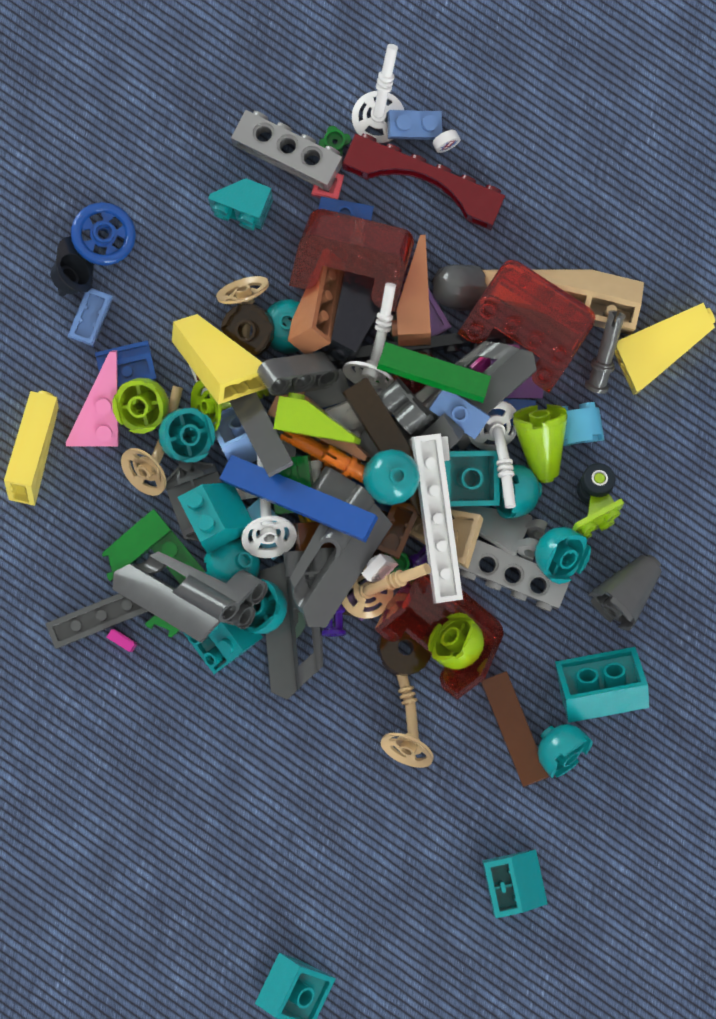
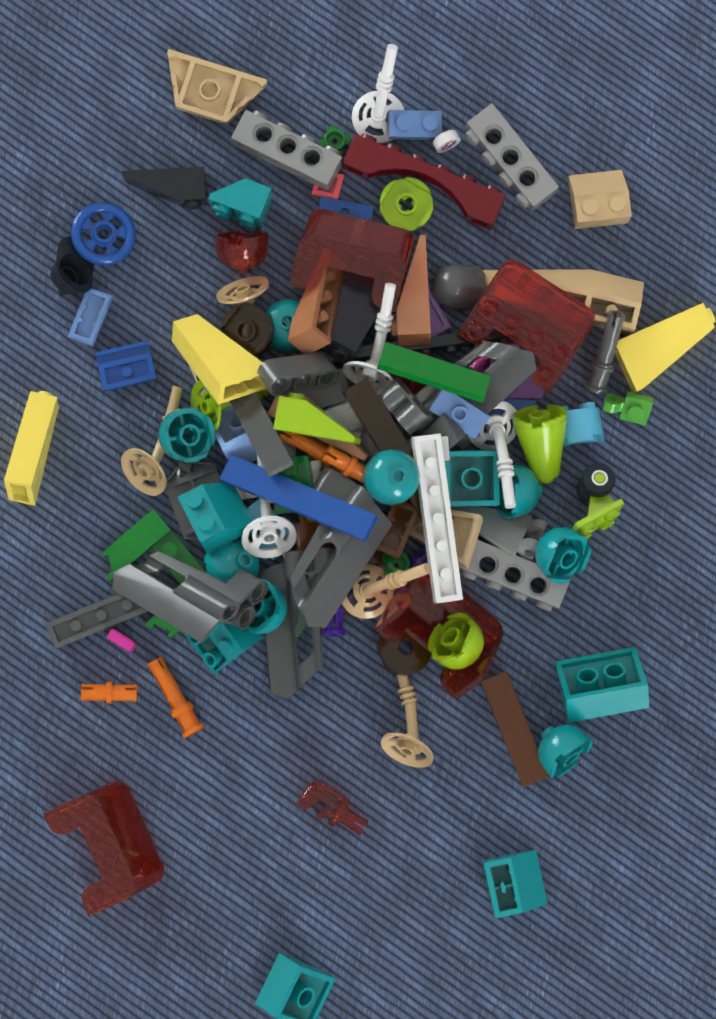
bright pink wing [66,350,119,447] -> none
lime cylinder [112,378,169,434] -> none
white plate [361,554,398,582] -> none
dark grey cone [589,555,662,631] -> none
none -> clear red windscreen [43,781,165,916]
none -> orange pin [81,682,137,704]
none -> black slope [122,167,207,210]
none -> orange pin [147,657,205,739]
none -> tan wing [167,49,267,125]
none -> clear red cylinder [214,230,268,274]
none -> clear red piece [297,779,369,835]
none -> lime plate [380,177,433,233]
none -> light grey brick [465,103,559,213]
none -> tan slope [568,170,632,229]
none -> bright green plate [603,391,654,426]

